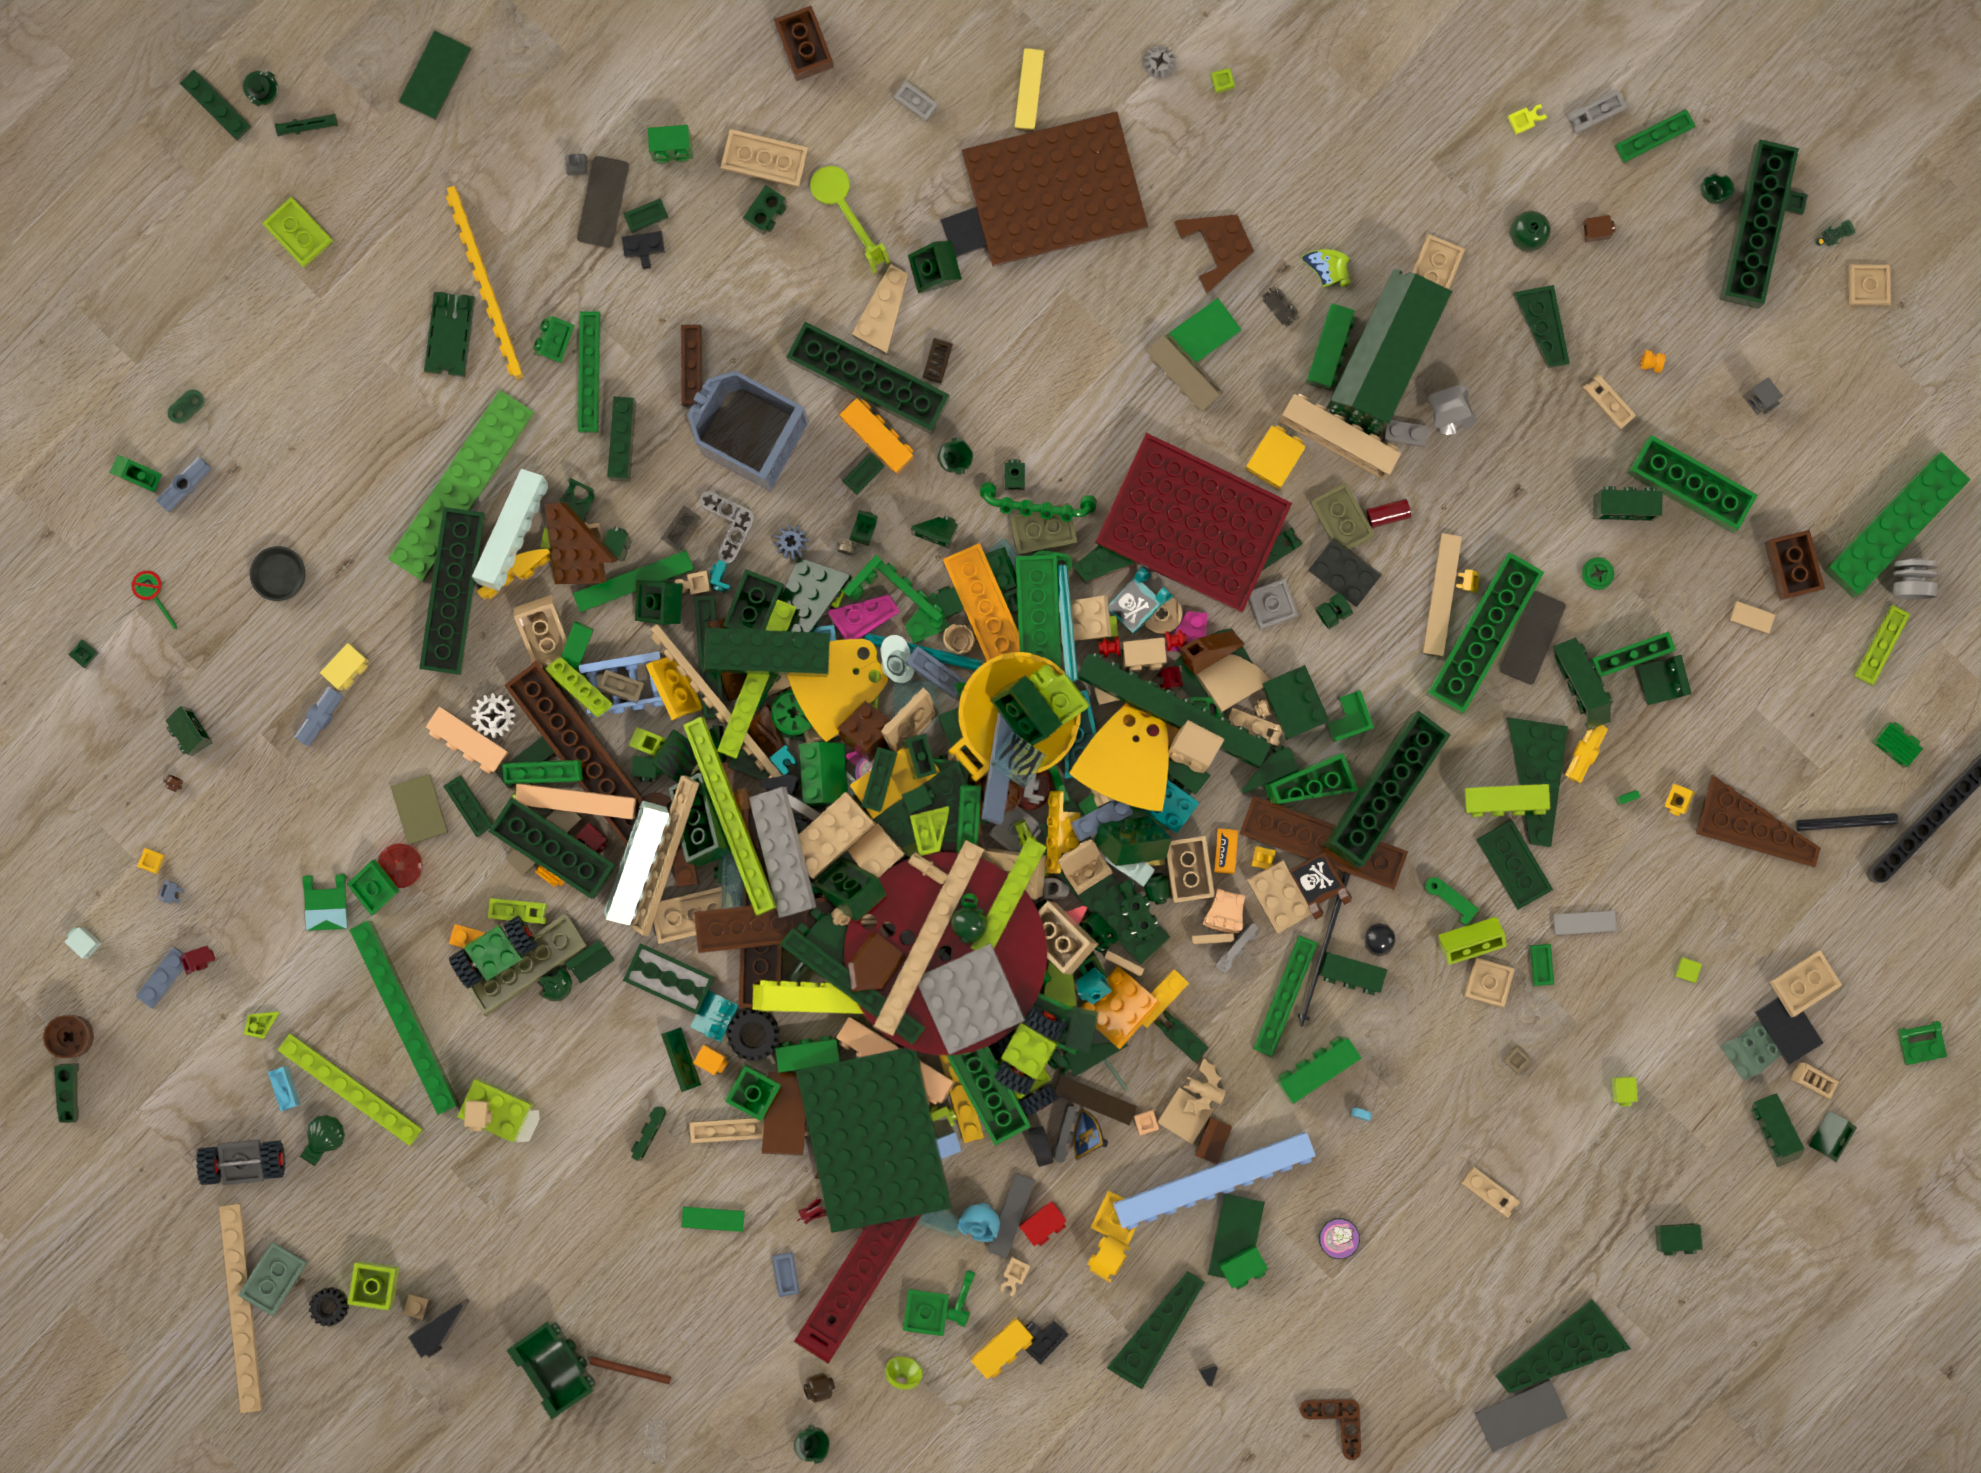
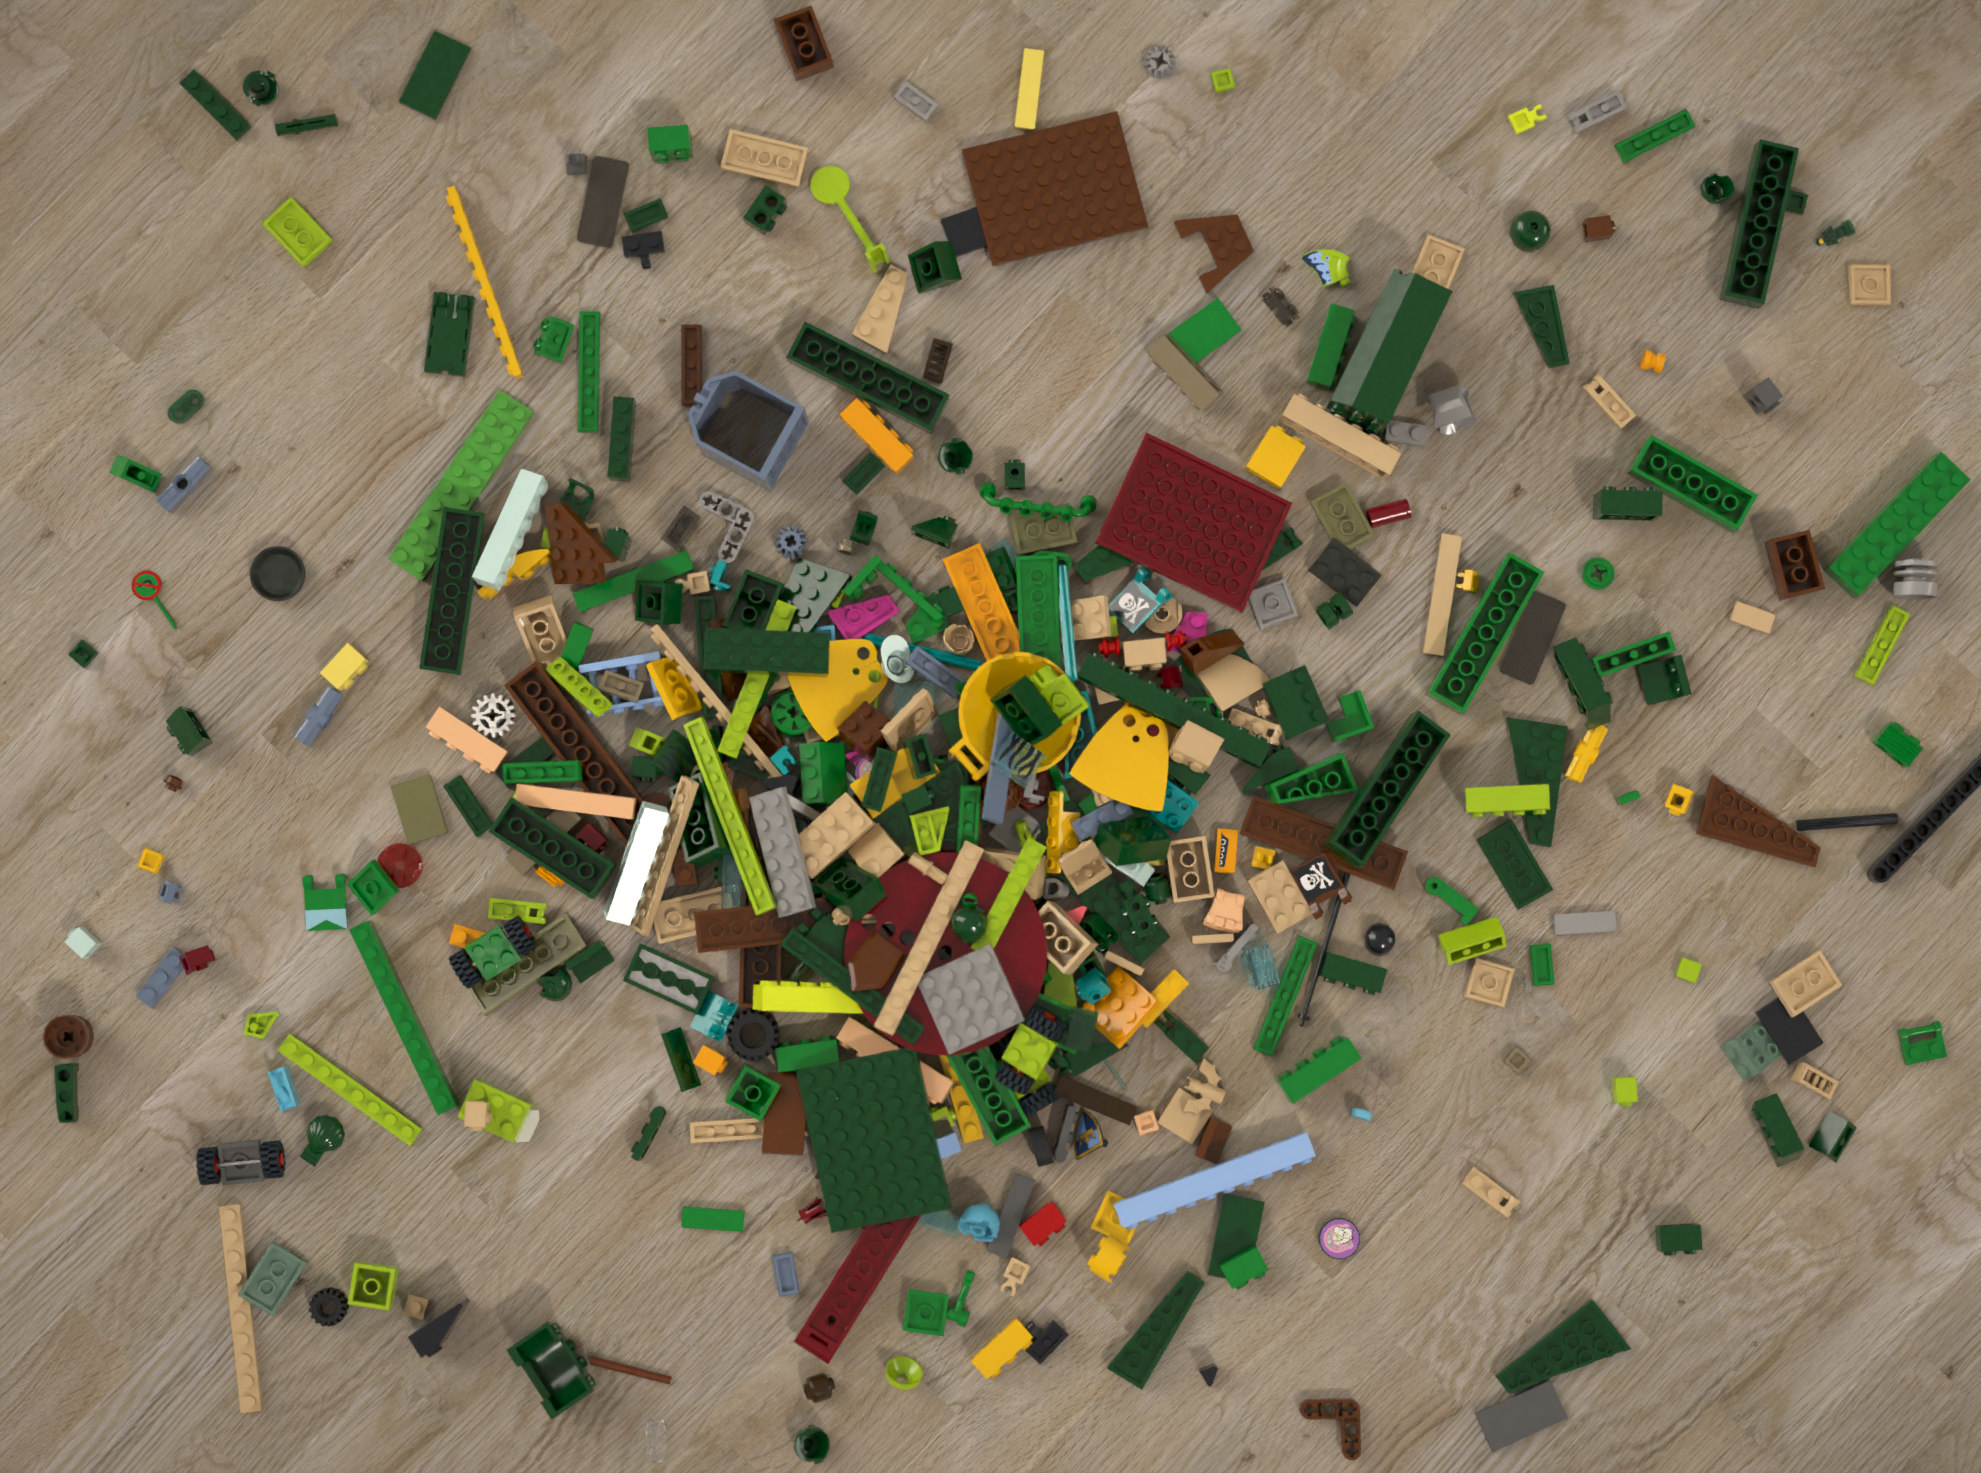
none -> clear light blue brick [1242,944,1280,990]

